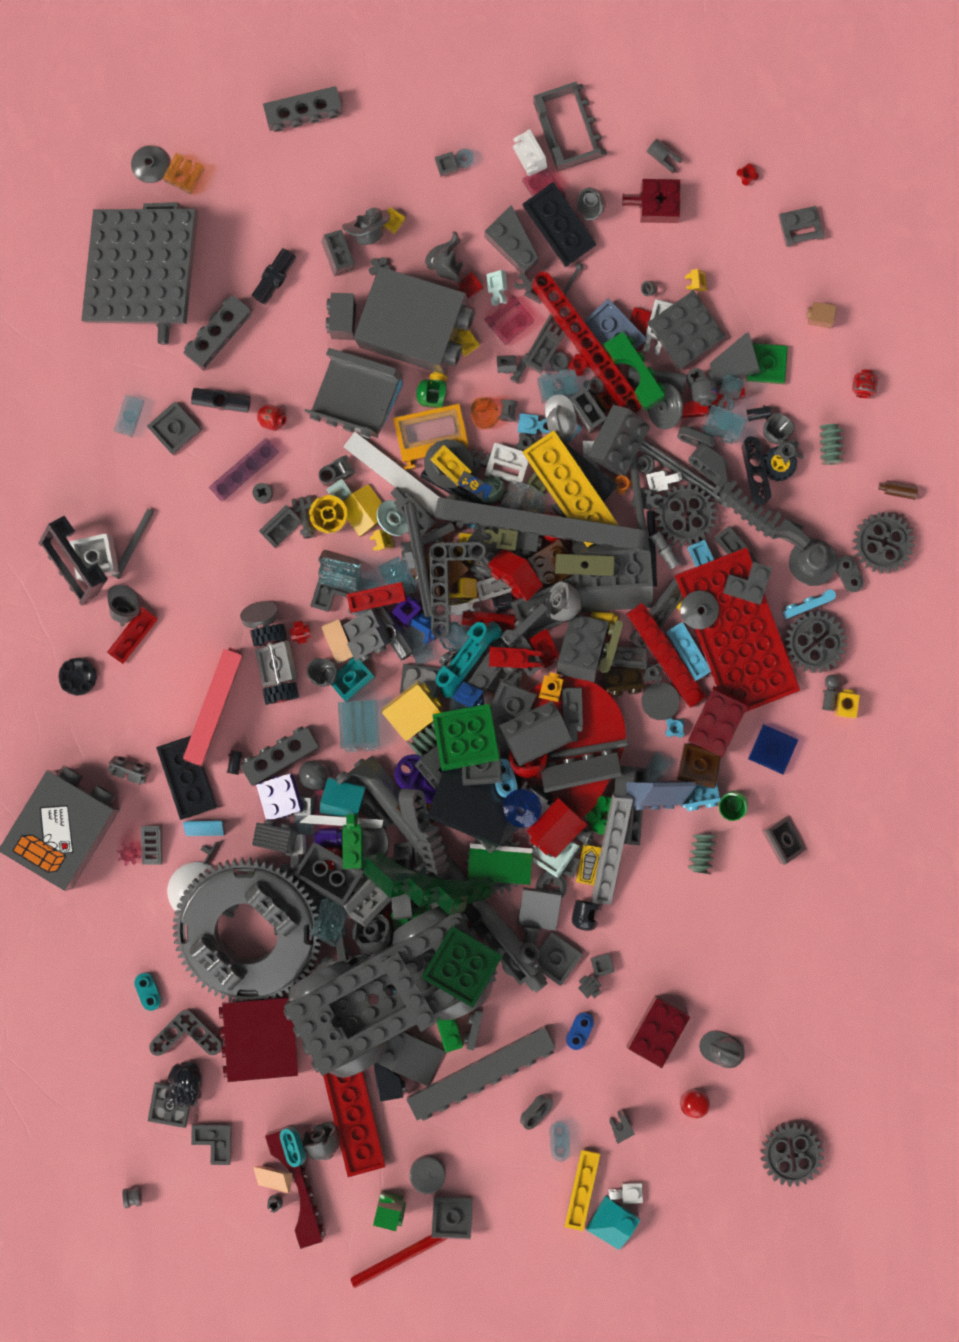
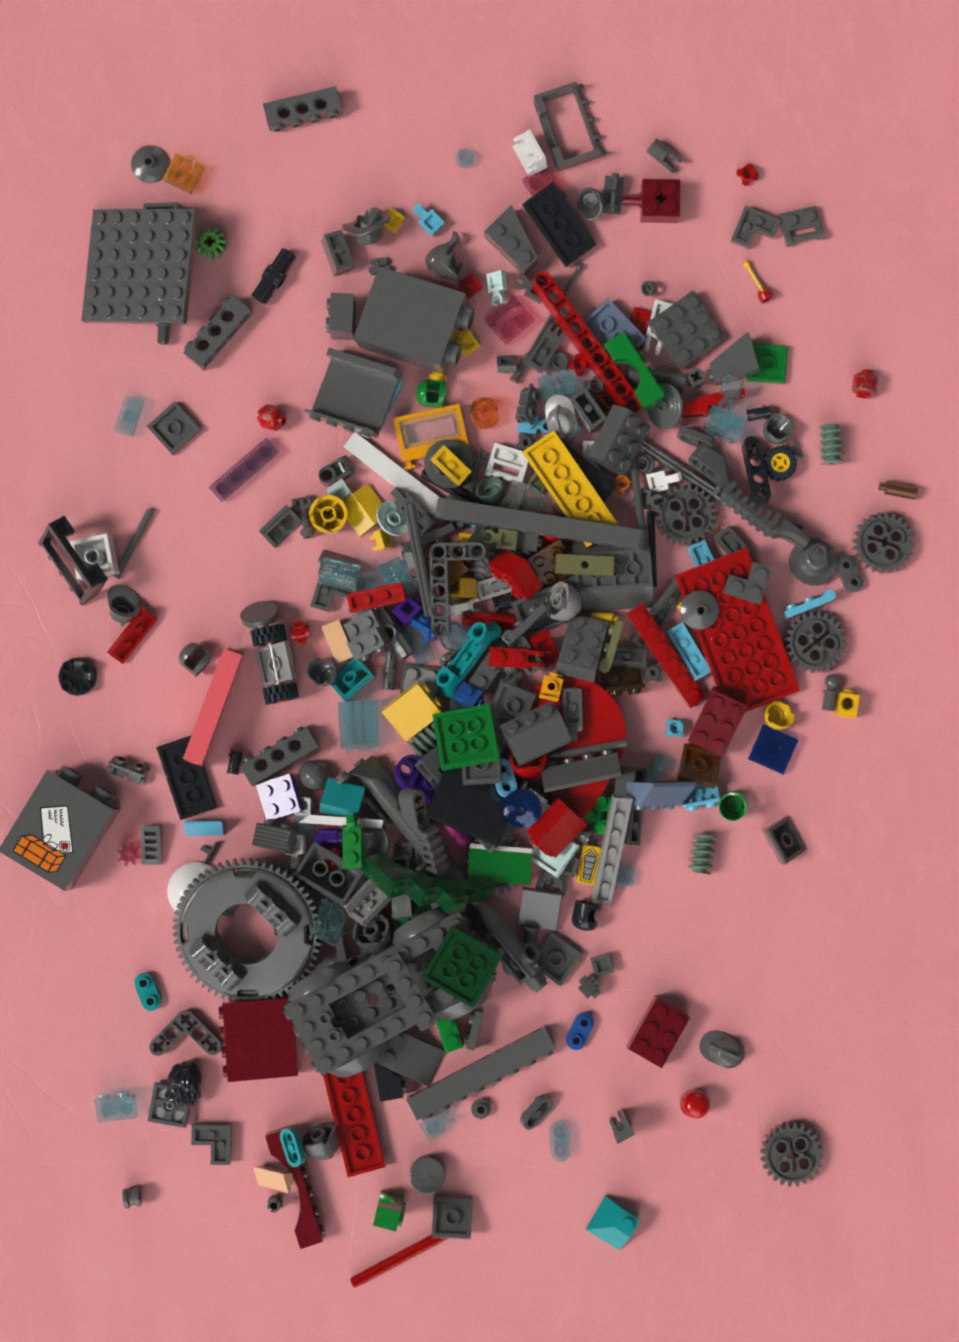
black piece [191,388,251,413] -> none
dark grey wheel [252,483,273,504] -> none
dark grey plate [435,152,458,177] -> none
sticker [457,471,493,500] -> none
dark grey bush [499,399,518,422] -> none
yellow plate [564,1149,600,1231] -> none
white plate [608,1182,643,1204] -> none
dark grey tile [641,682,680,720] -> none
light grey pin [650,531,680,569] -> none
yellow tile [685,269,707,292] -> none
dark grey head [691,377,717,406] -> none
dark grey plate [774,439,798,463] -> none
medium nougat brick [806,302,836,329] -> none
none -> clear light blue bracket [93,1091,137,1123]
none -> dark grey helmet [178,642,213,677]
none -> bright green gear [195,227,227,261]
none -> dark grey pin [382,651,398,690]
none -> medium azure plate [413,203,445,237]
none -> clear light blue plate [419,1109,455,1142]
none -> dark pink pin [442,824,471,847]
none -> dark grey plate [471,1099,491,1119]
none -> dark grey hinge [515,383,540,426]
none -> dark grey hinge [603,173,624,215]
none -> clear light blue plate [616,868,635,889]
none -> dark grey plate [730,205,780,249]
none -> hinge [743,261,774,304]
none -> yellow hair [764,701,795,730]

